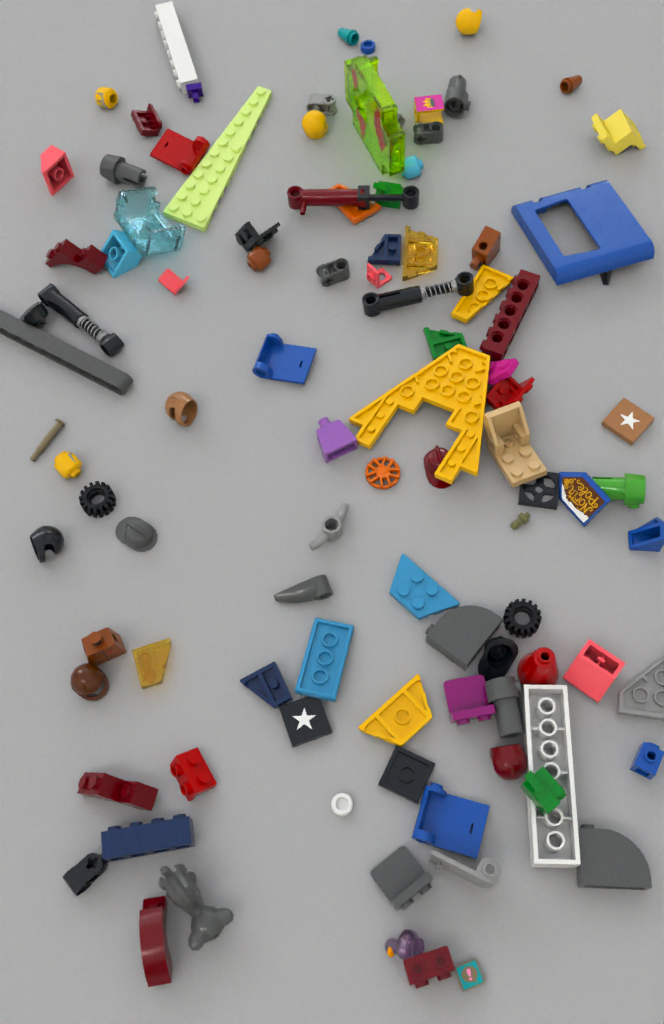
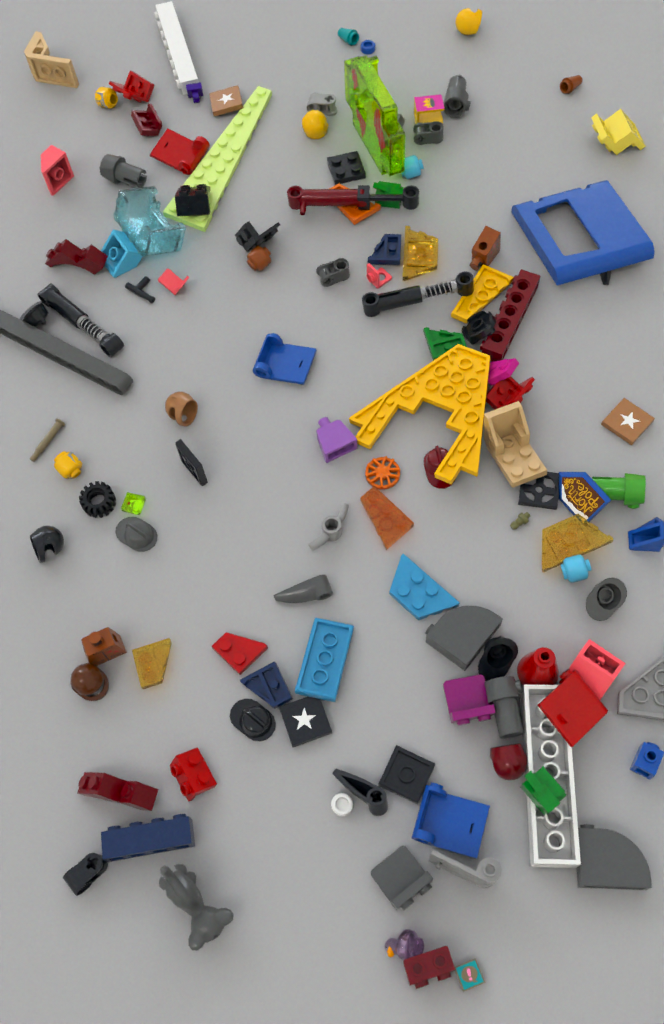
dark red arch [139,896,173,987] -> none
yellow wing [358,674,432,747] -> none
black tyre [503,598,542,638] -> none
none -> tan bracket [24,31,79,88]
none -> red bracket [109,71,155,103]
none -> clear neon green tile [121,492,146,515]
none -> black piece [125,276,155,303]
none -> black bracket [175,184,211,216]
none -> black piece [175,439,208,486]
none -> medium nougat tile [209,85,243,116]
none -> red wing [211,632,268,675]
none -> black piece [230,699,276,742]
none -> black plate [327,151,366,185]
none -> black piece [332,769,388,816]
none -> clear orange wing [360,486,414,550]
none -> black plate [461,311,496,344]
none -> red door [538,669,608,747]
none -> clear yellow wing [542,514,613,572]
none -> medium azure head [561,554,592,583]
none -> dark grey piece [586,578,627,621]

